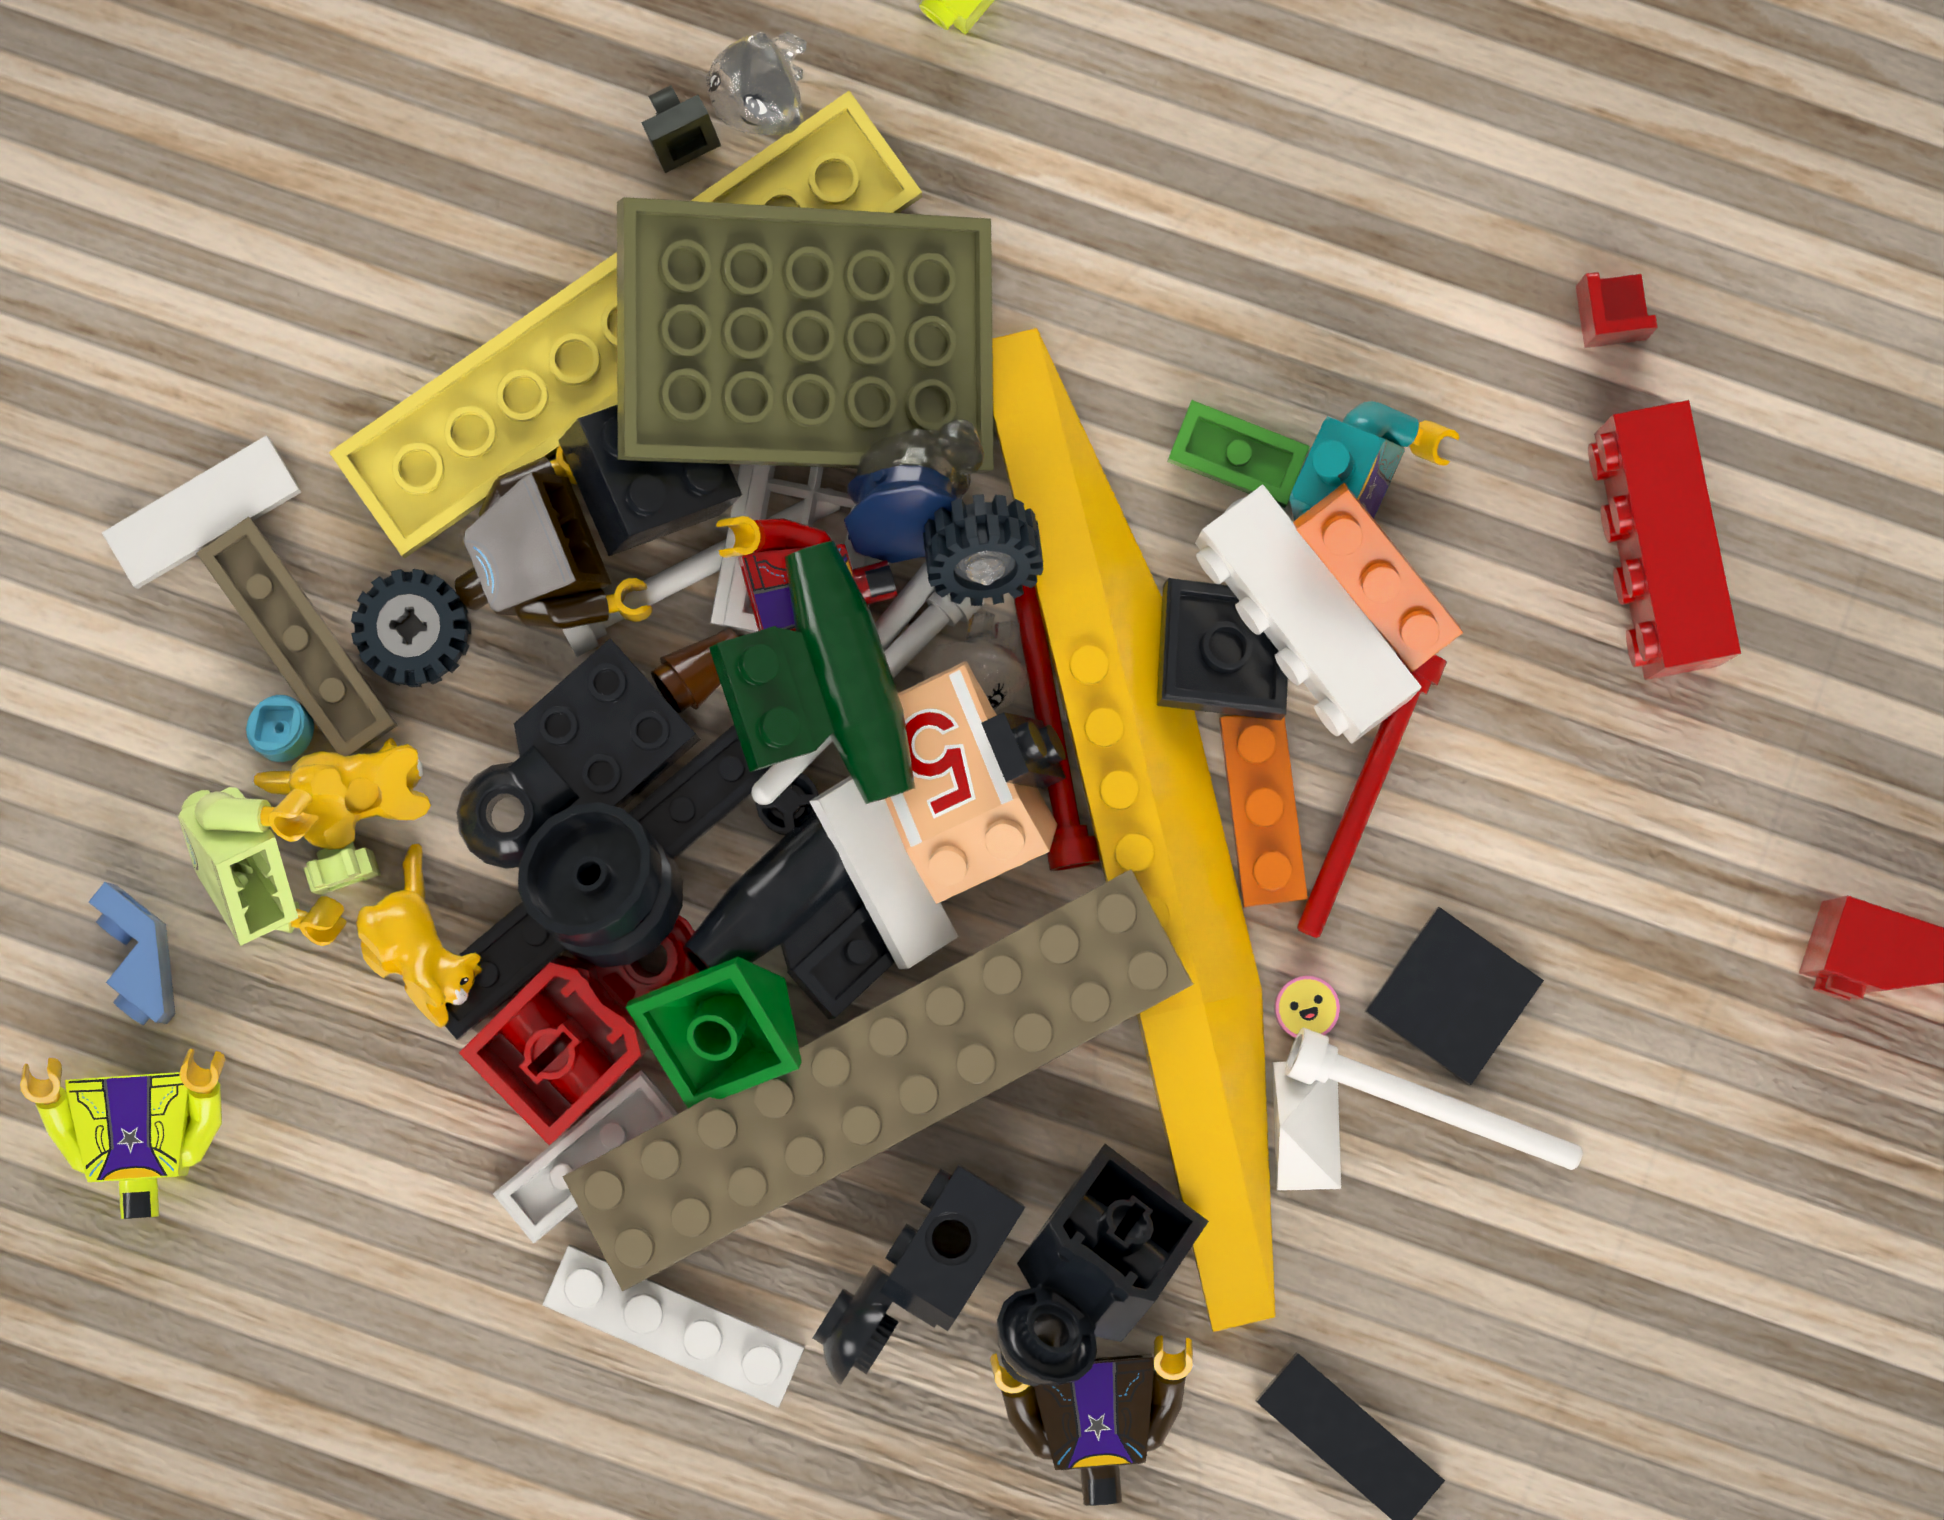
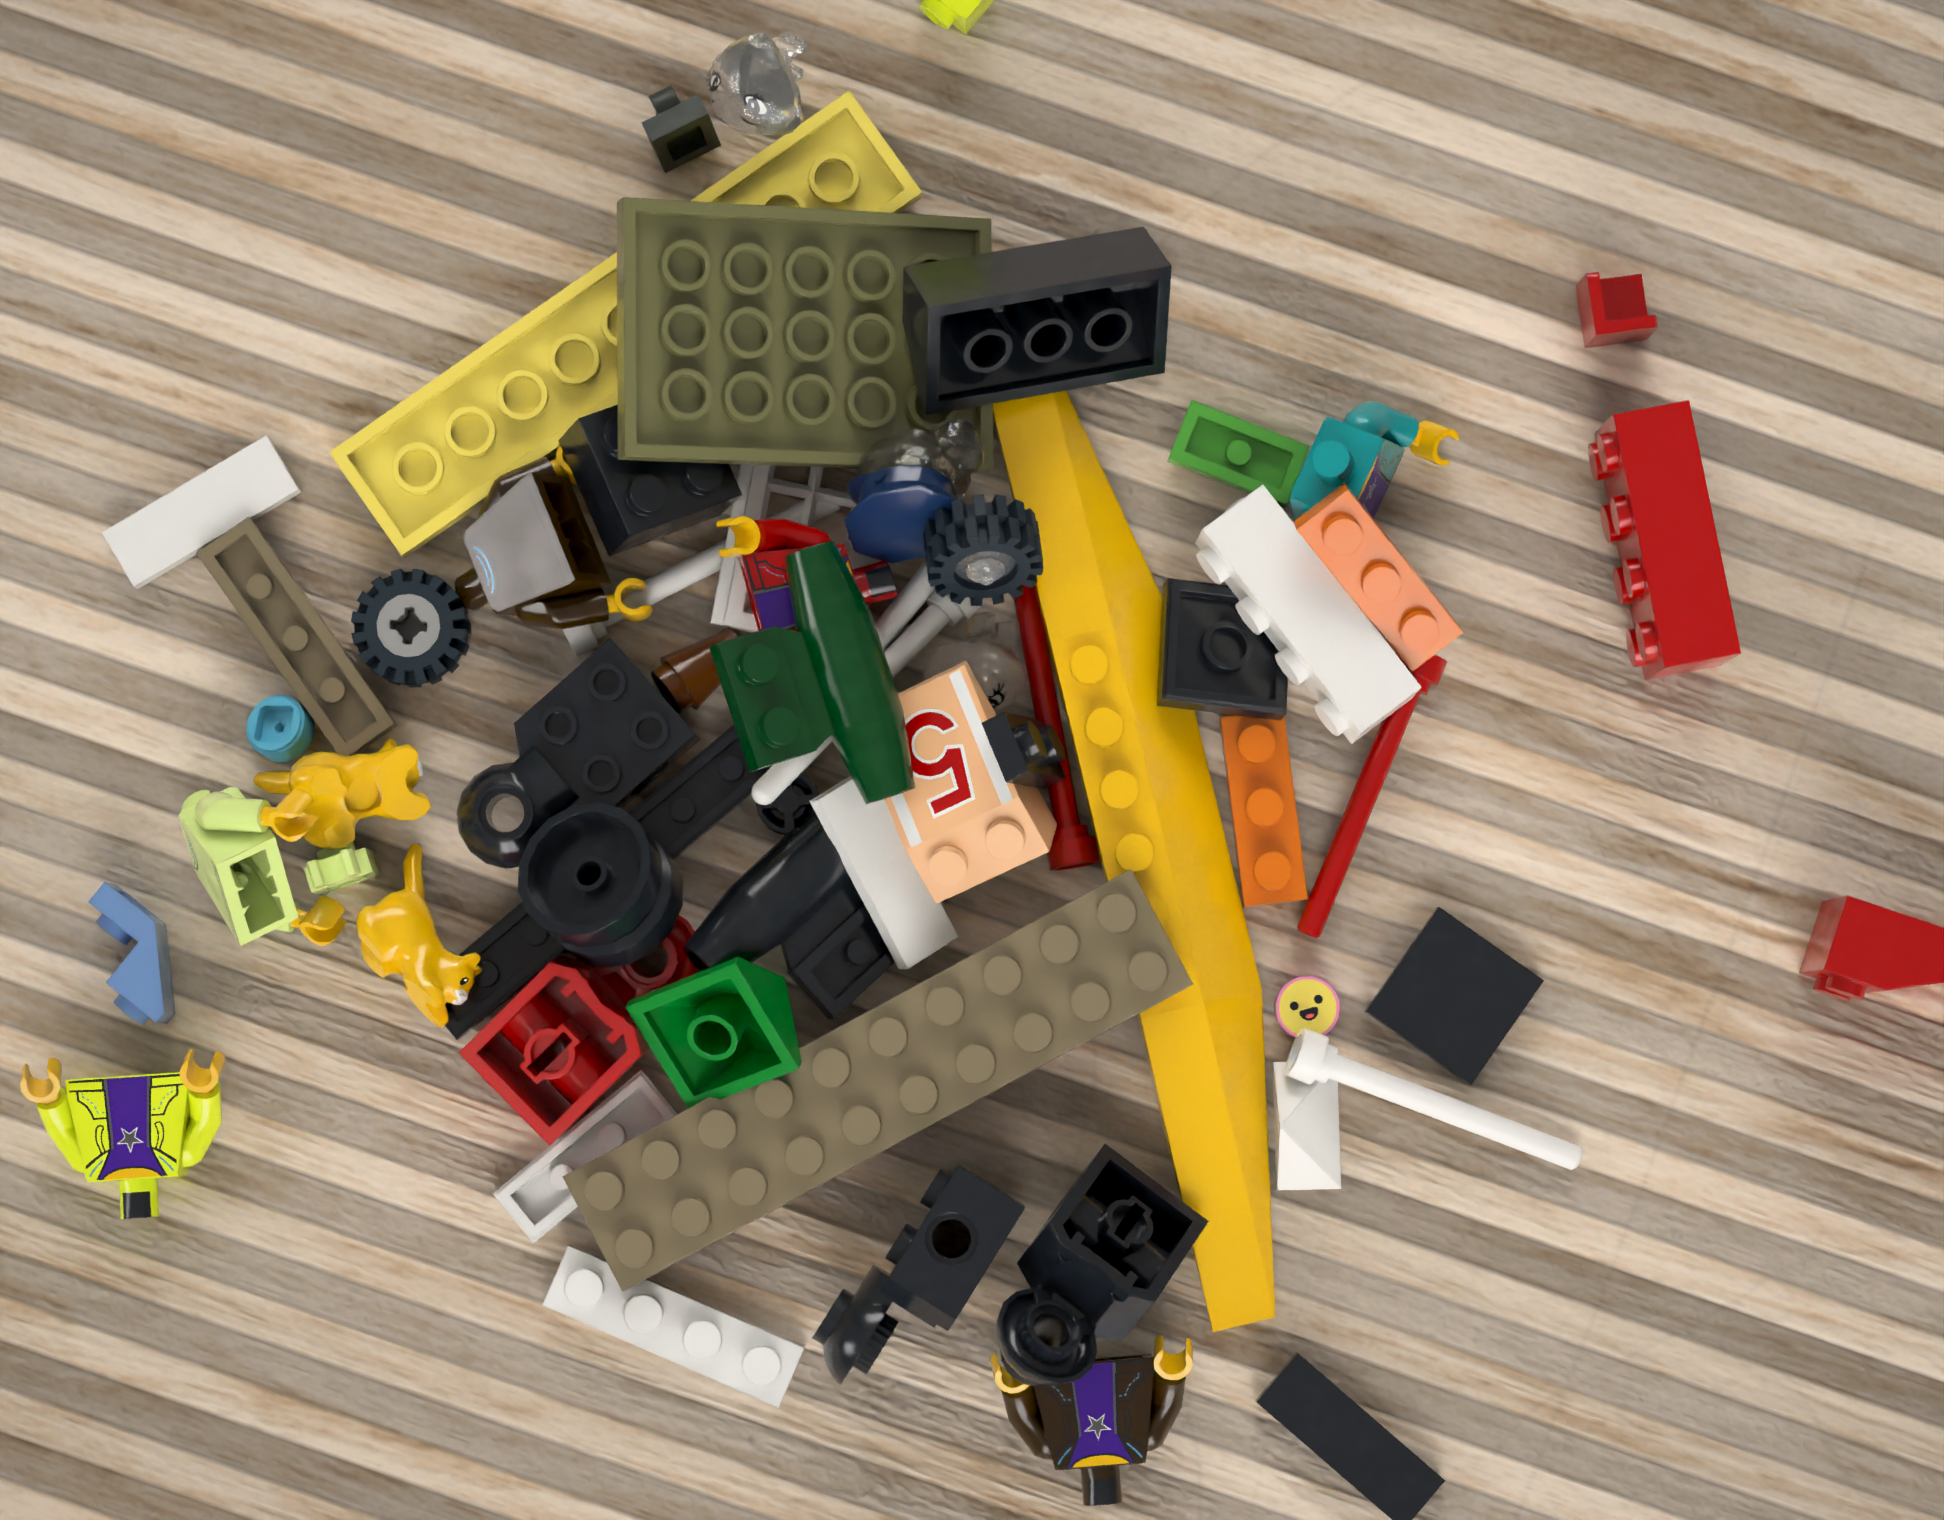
none -> black slope [902,227,1172,415]

